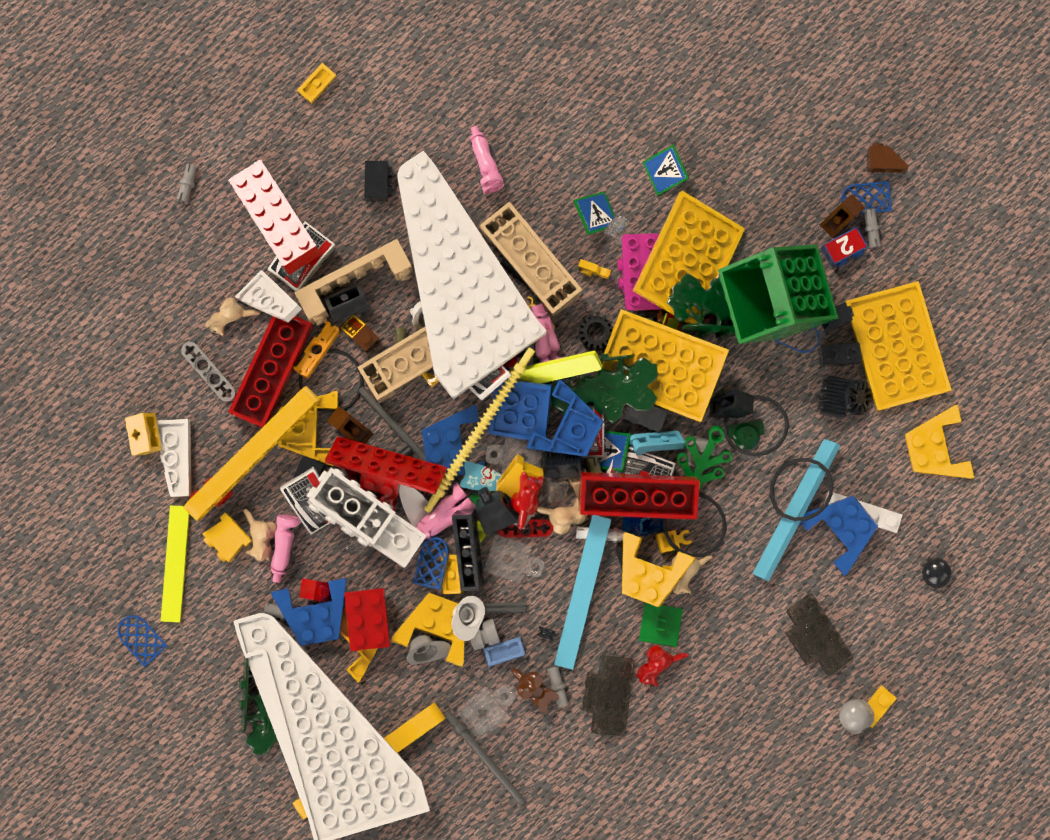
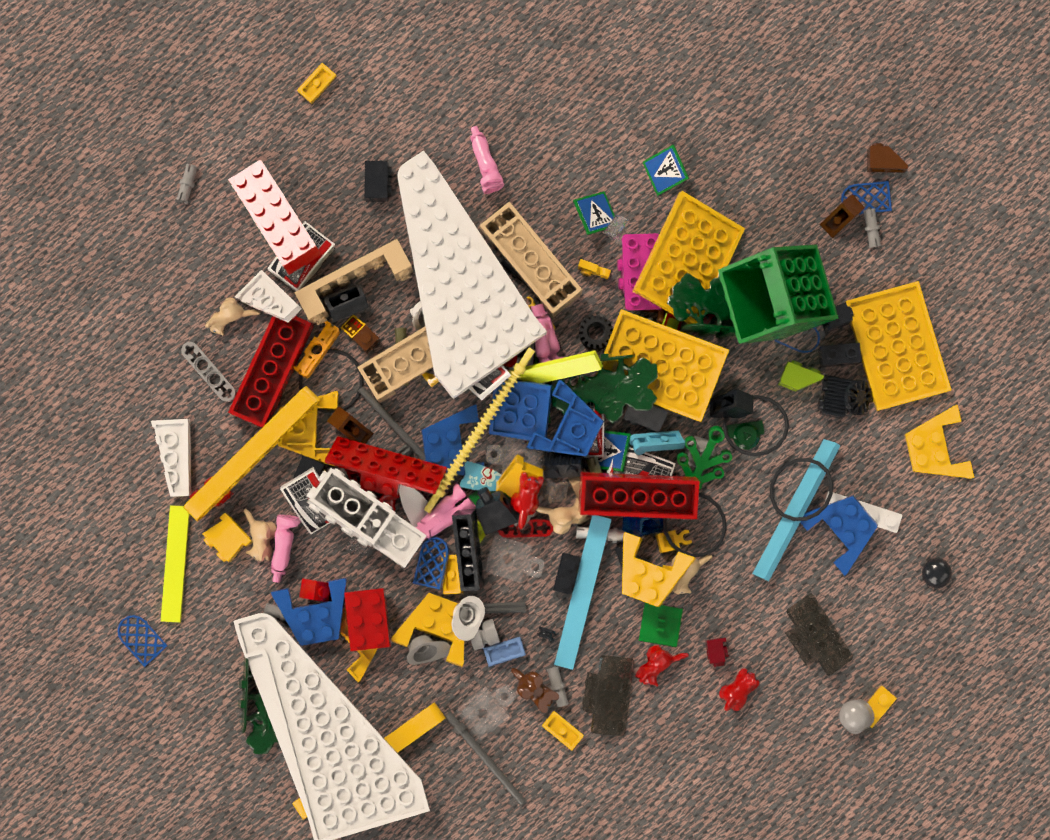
yellow brick [125,413,162,456] -> none
brick [821,227,868,268] -> none
none -> yellow plate [542,711,584,751]
none -> black brick [553,553,581,595]
none -> dark red brick [705,638,728,667]
none -> red animal [719,668,760,711]
none -> lime slope [778,360,824,392]

